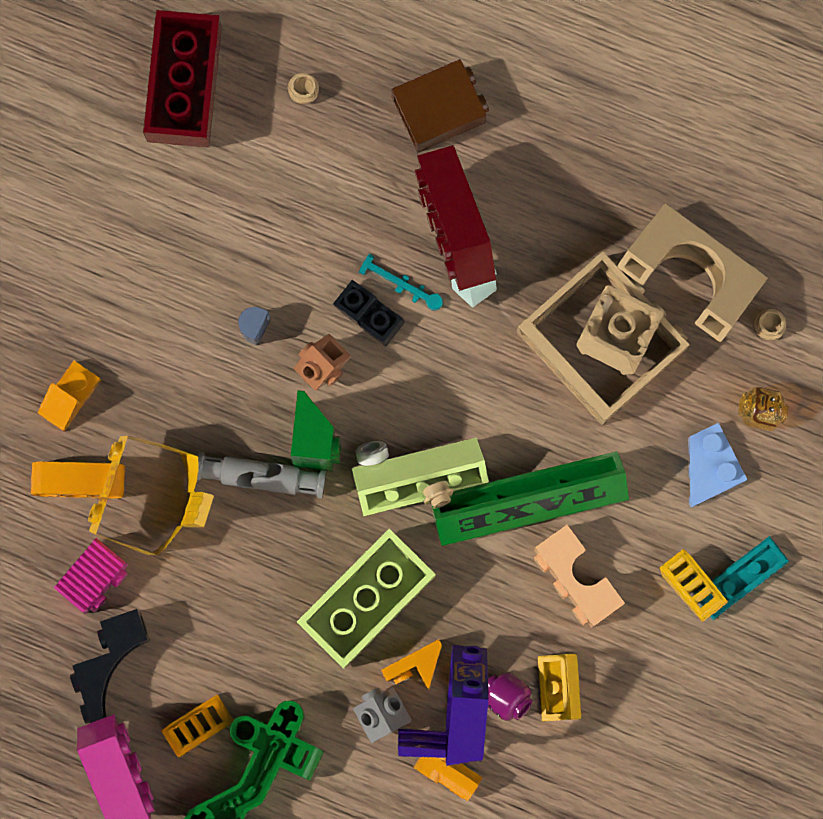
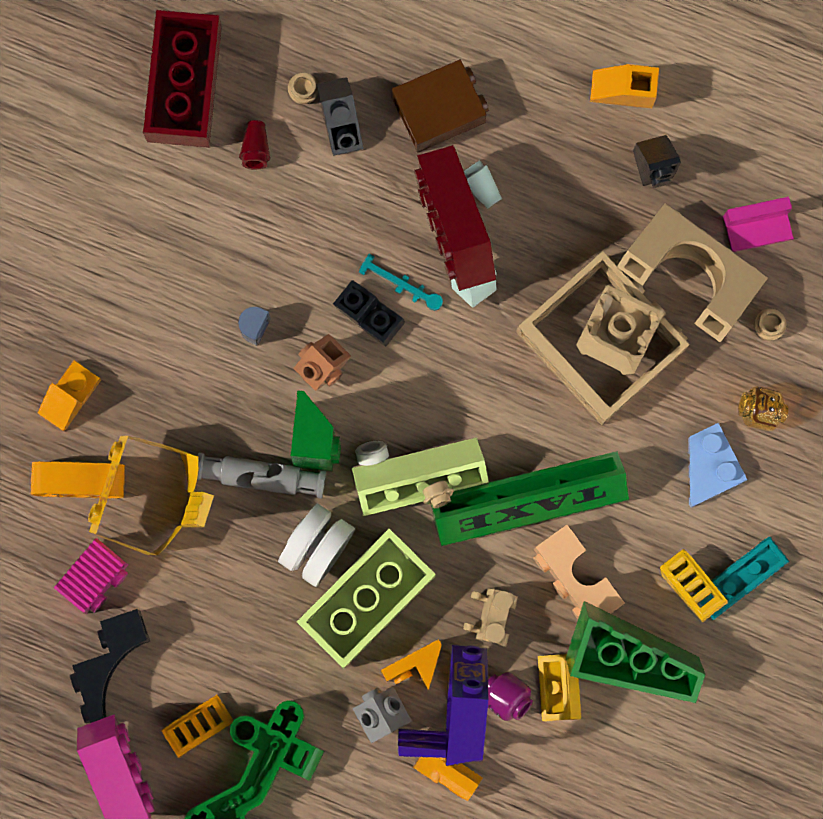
none -> dark red cone [239,120,271,170]
none -> white wheel [278,503,355,588]
none -> black slope [317,77,364,156]
none -> tan piece [463,588,518,647]
none -> light aqua cone [464,160,502,209]
none -> green wedge [566,601,706,703]
none -> light orange slope [590,64,659,109]
none -> black slope [633,135,681,188]
none -> dark pink panel [723,197,794,252]

